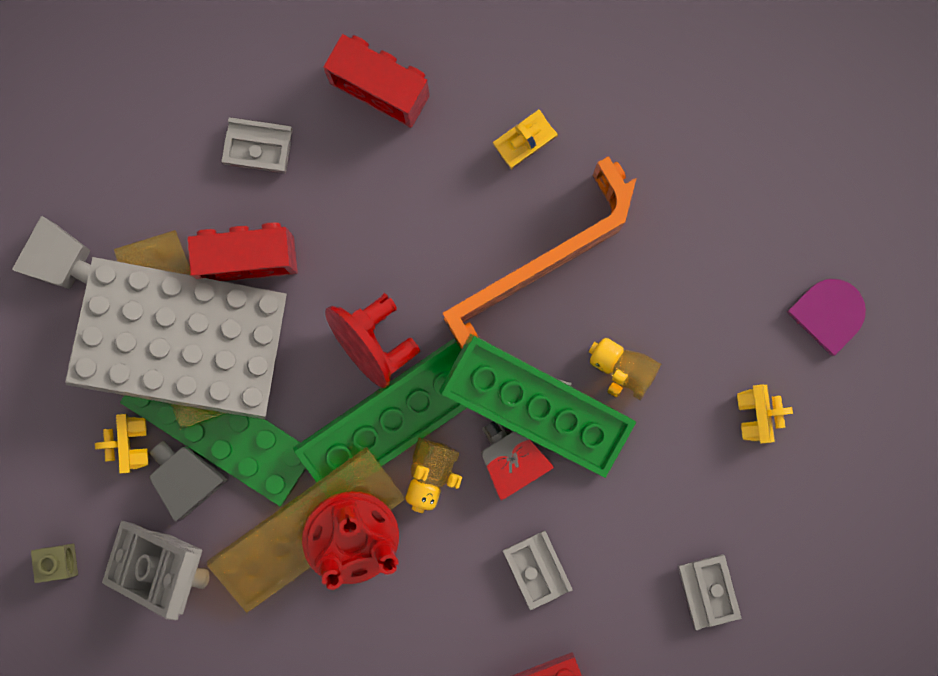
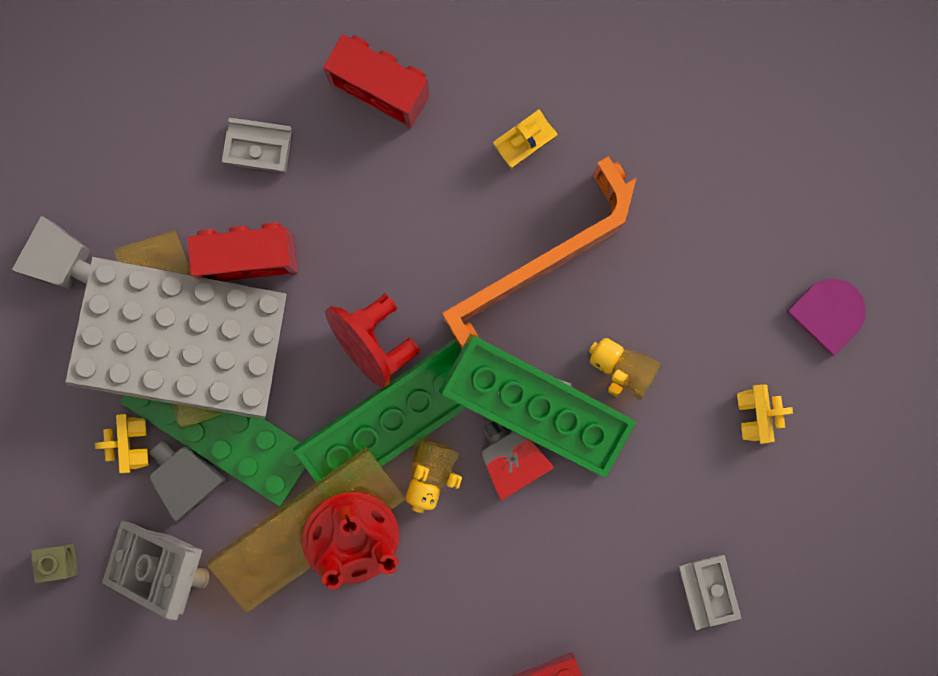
light grey plate [502,530,573,610] -> none

